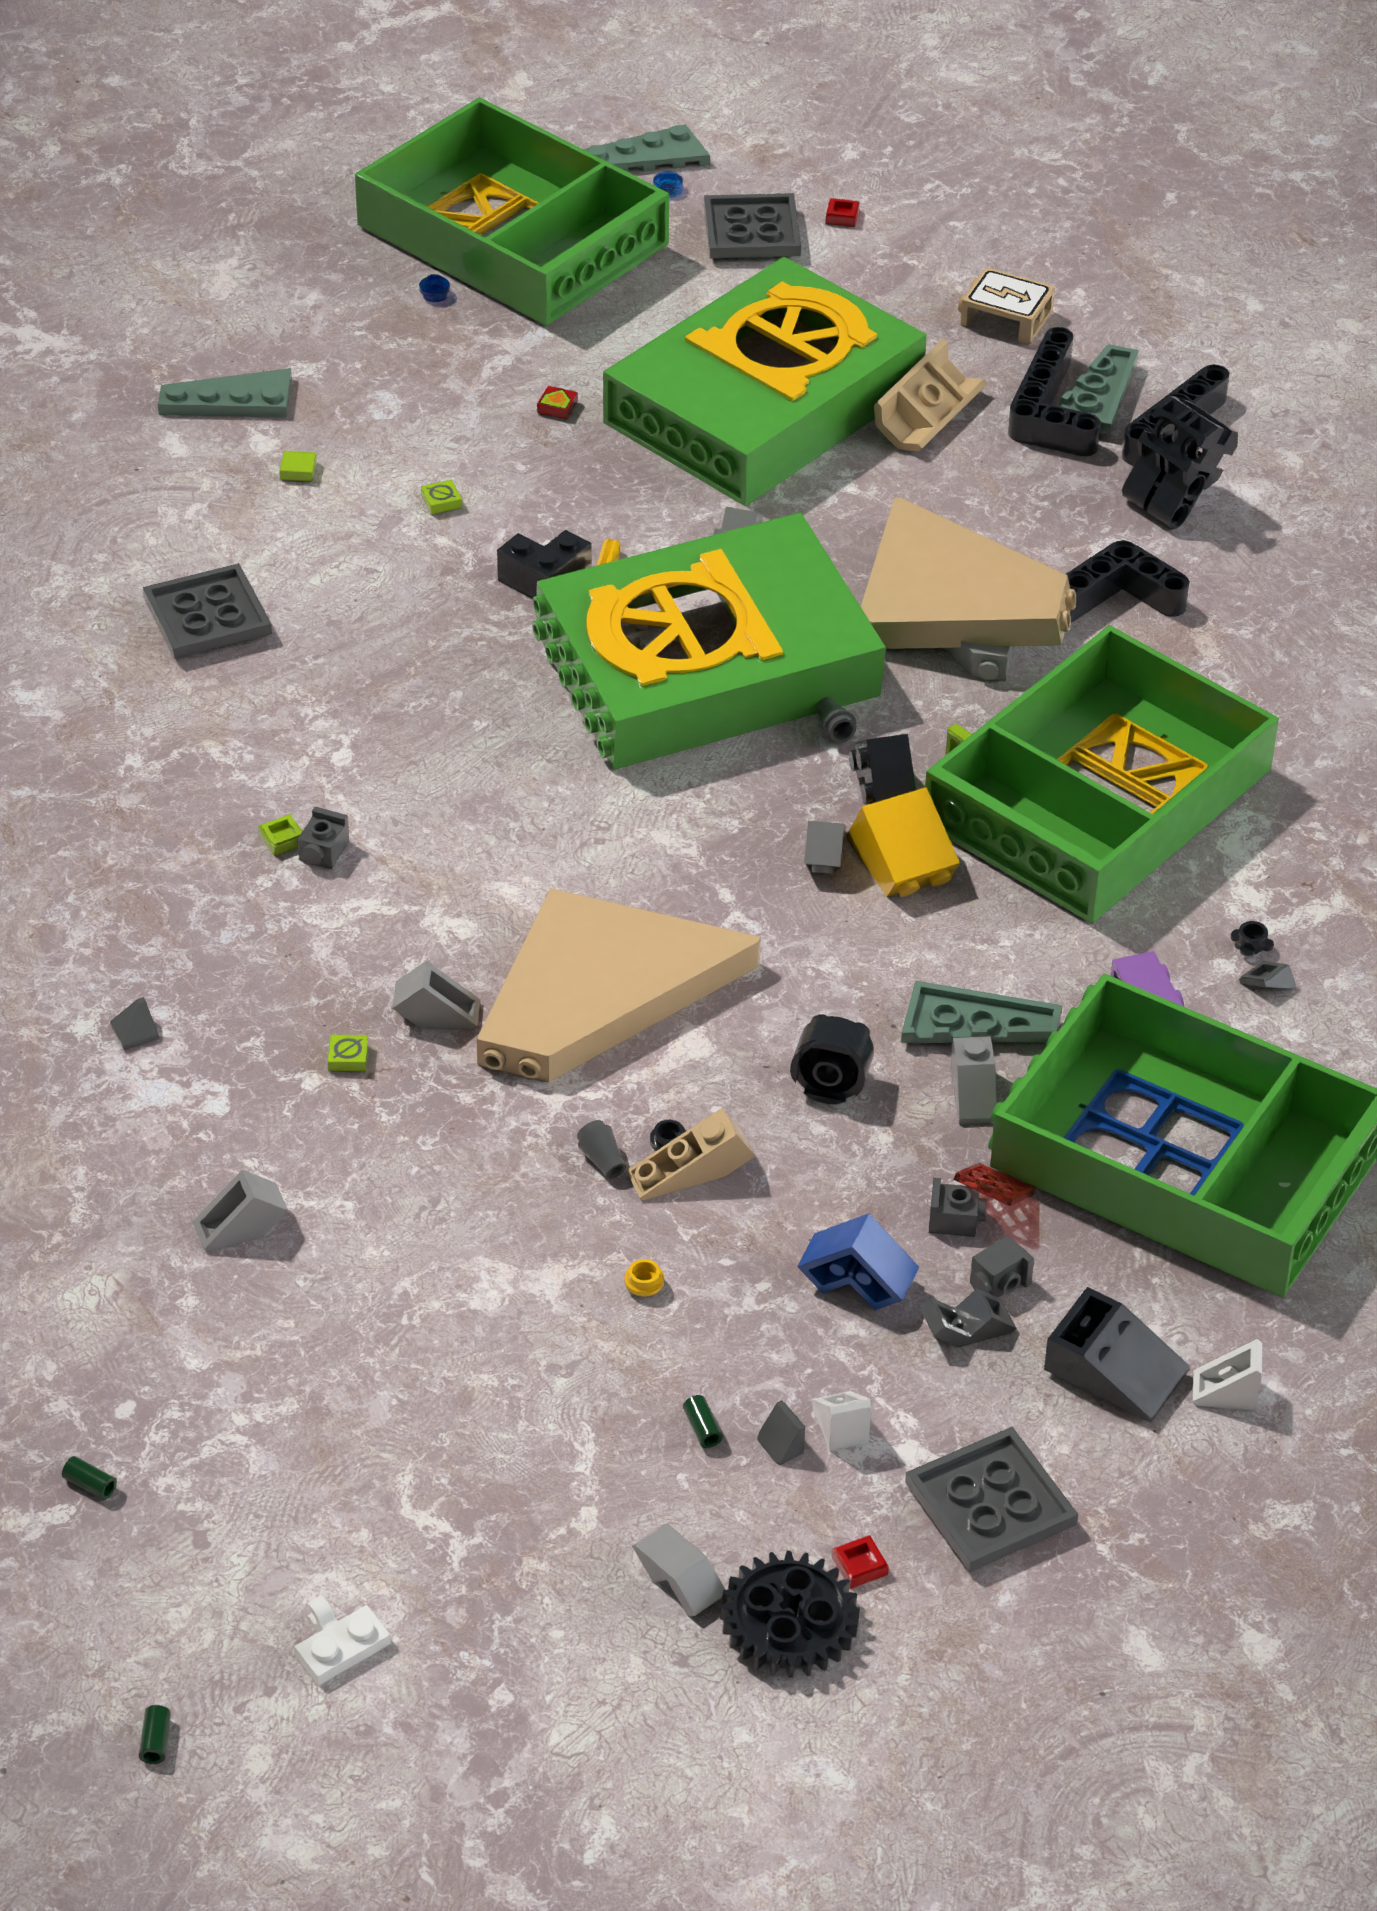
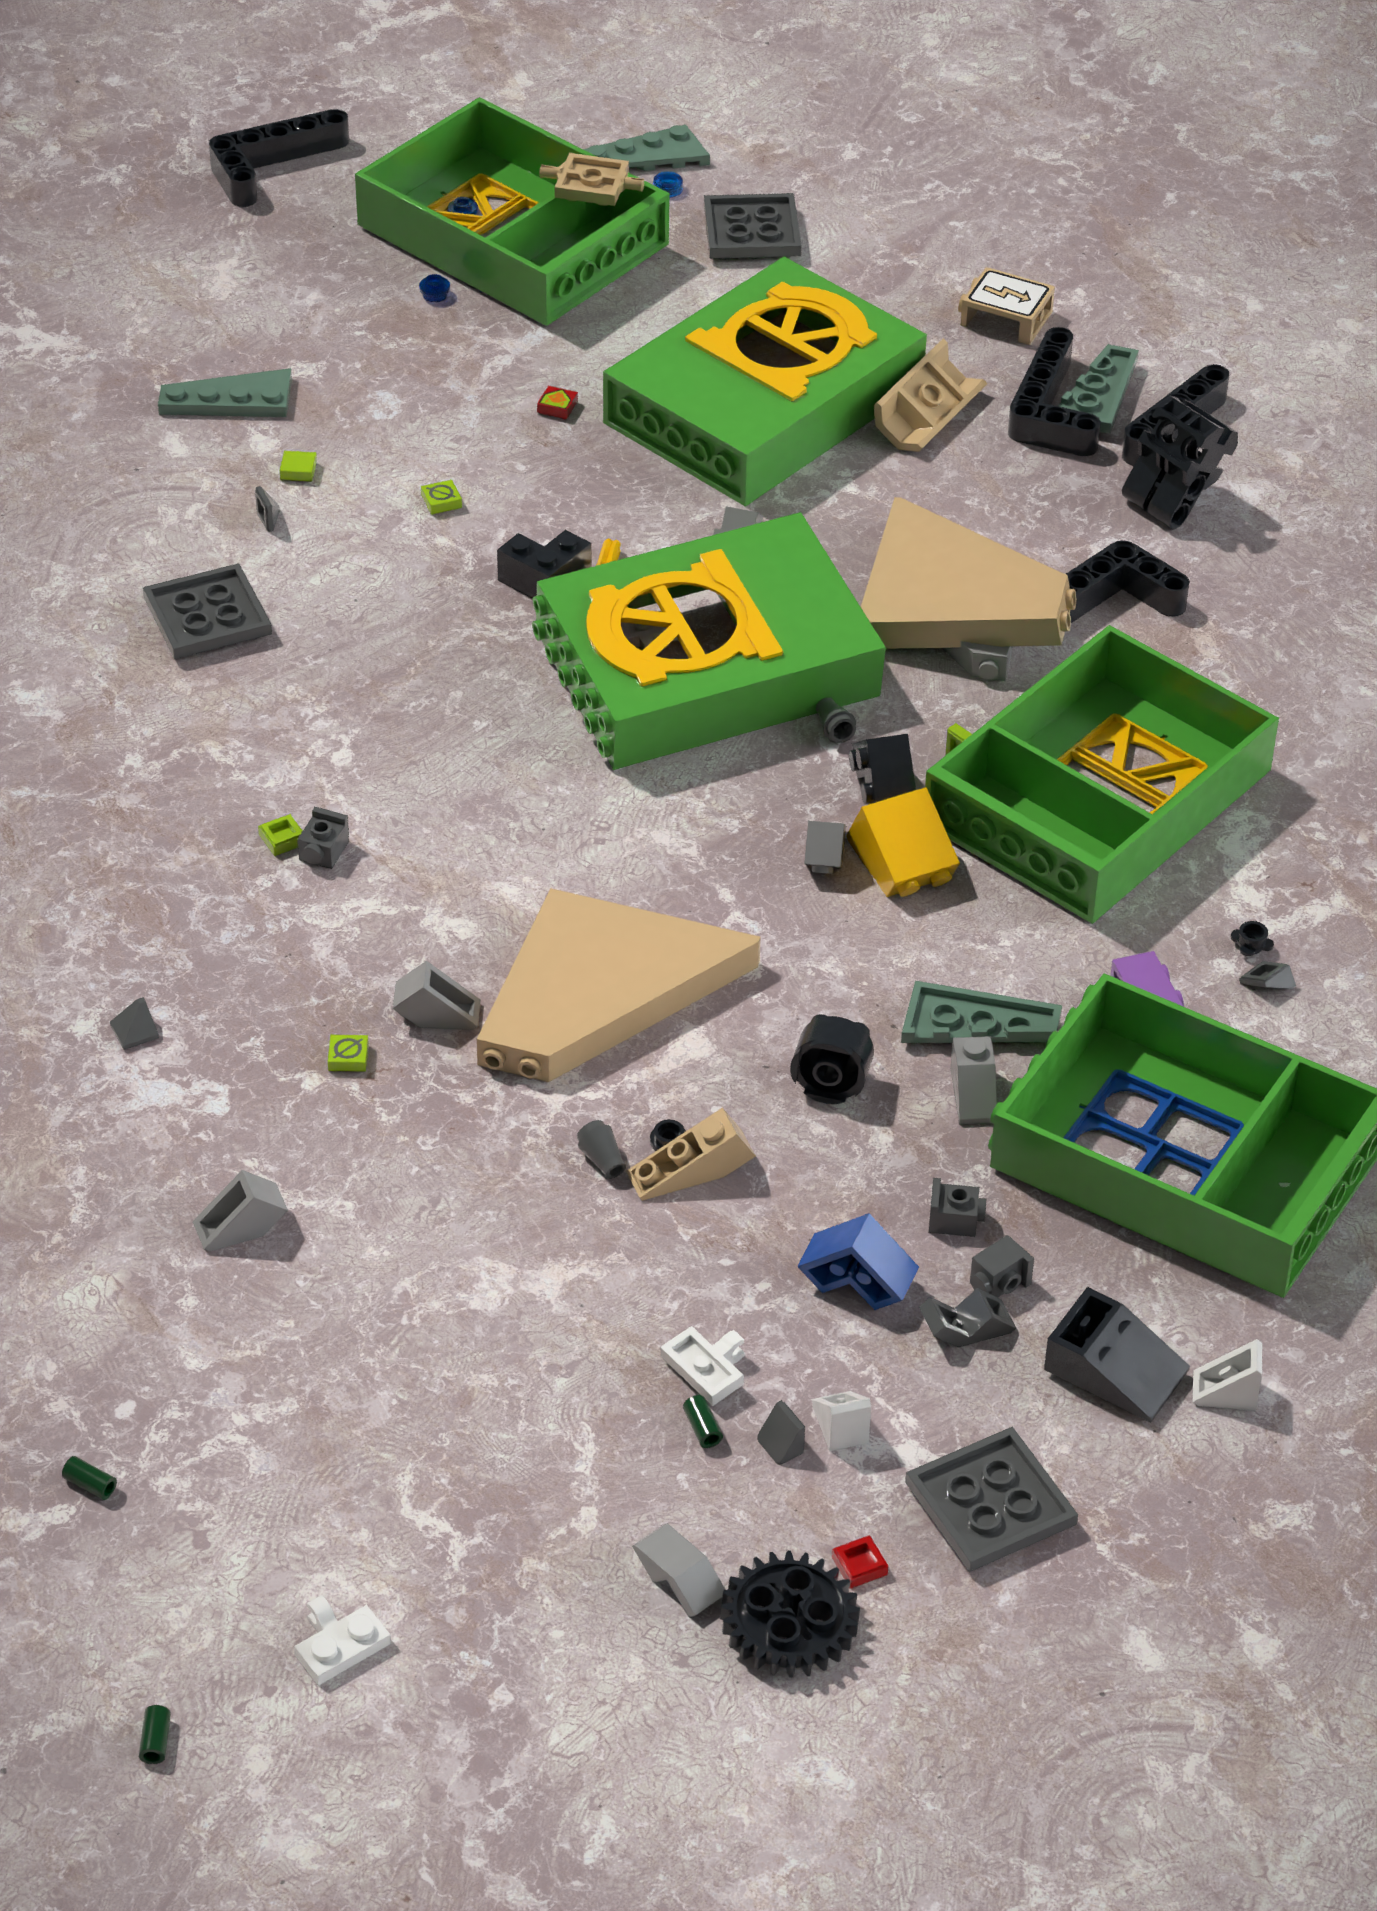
yellow plate [624,1259,664,1297] -> none
red tile [825,198,860,227] -> none
clear red window [953,1162,1036,1206] -> none
none -> black beam [209,109,349,207]
none -> dark grey slope [255,486,280,532]
none -> clear blue plate [448,197,478,215]
none -> tan plate [539,153,644,206]
none -> white plate [660,1326,745,1406]

